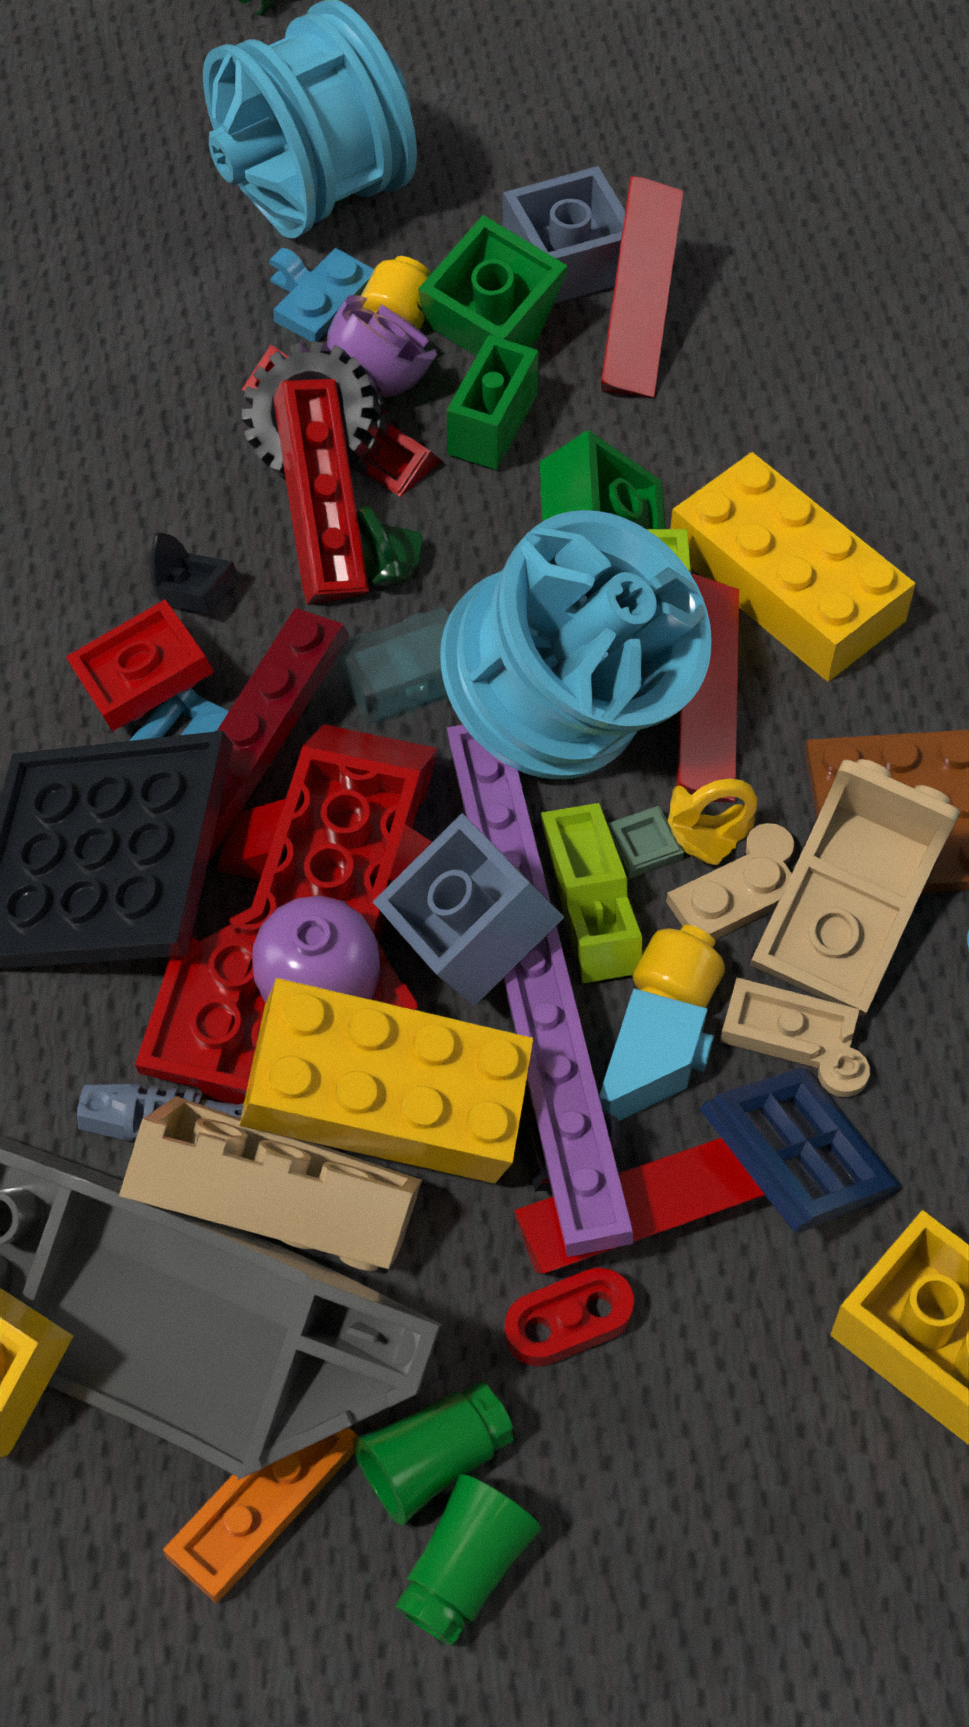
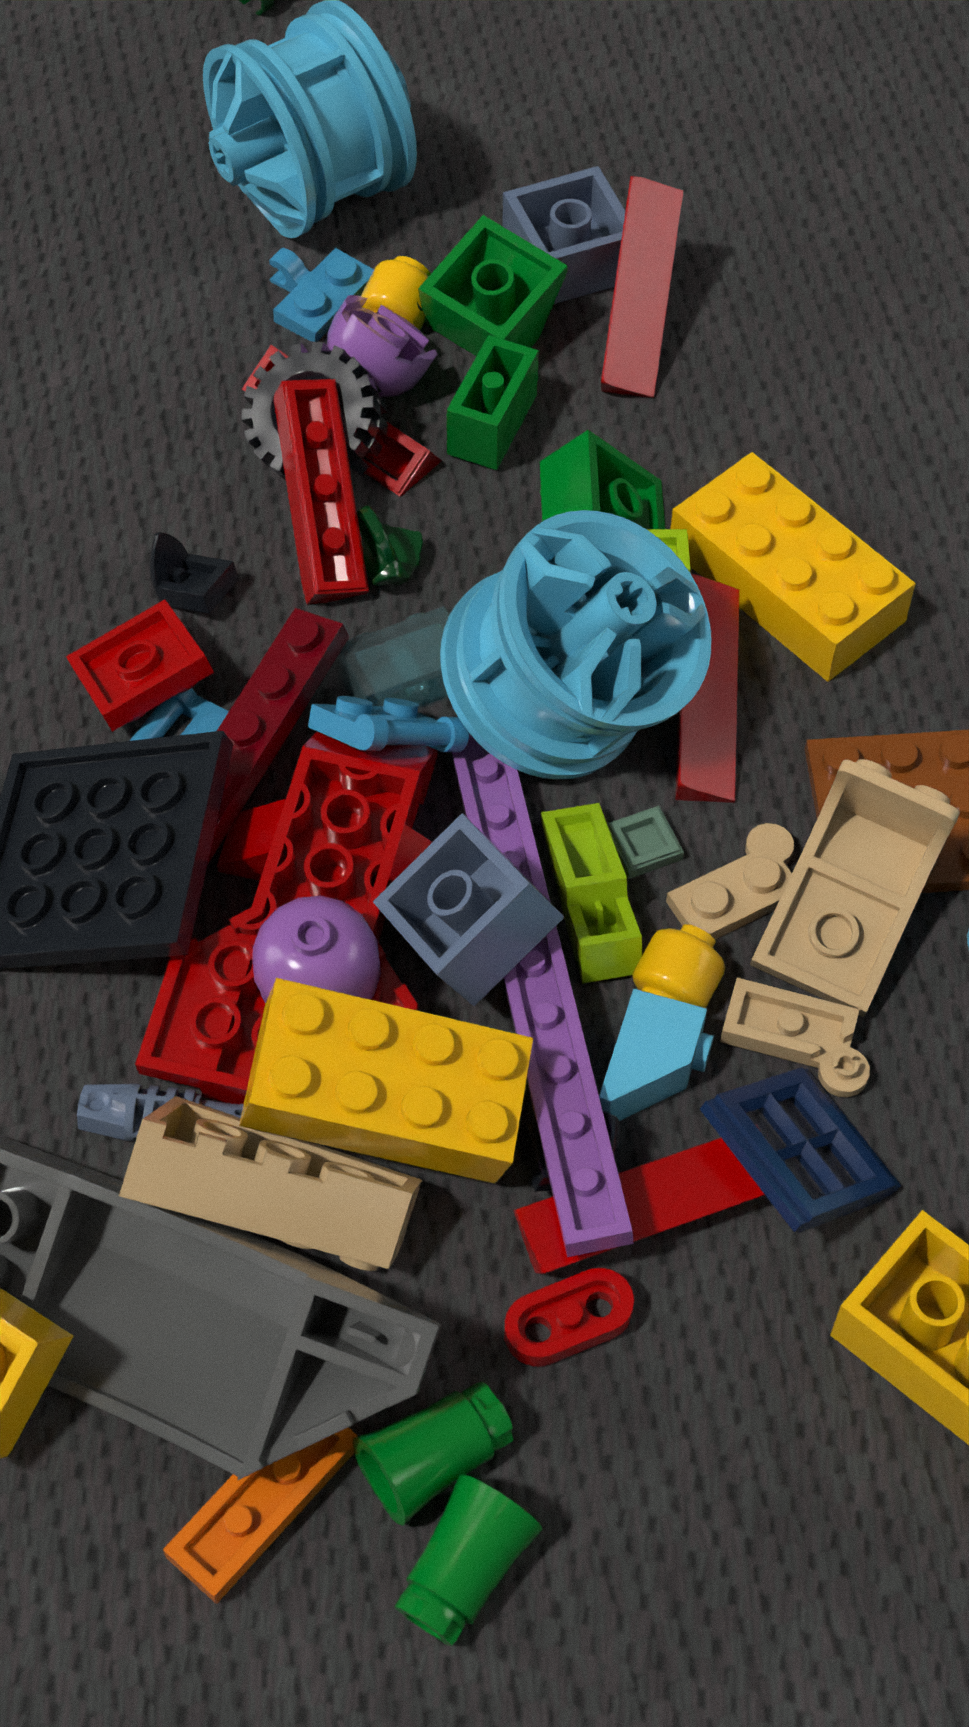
yellow piece [668,778,758,865] -> none
none -> dark azure plate [308,696,469,752]

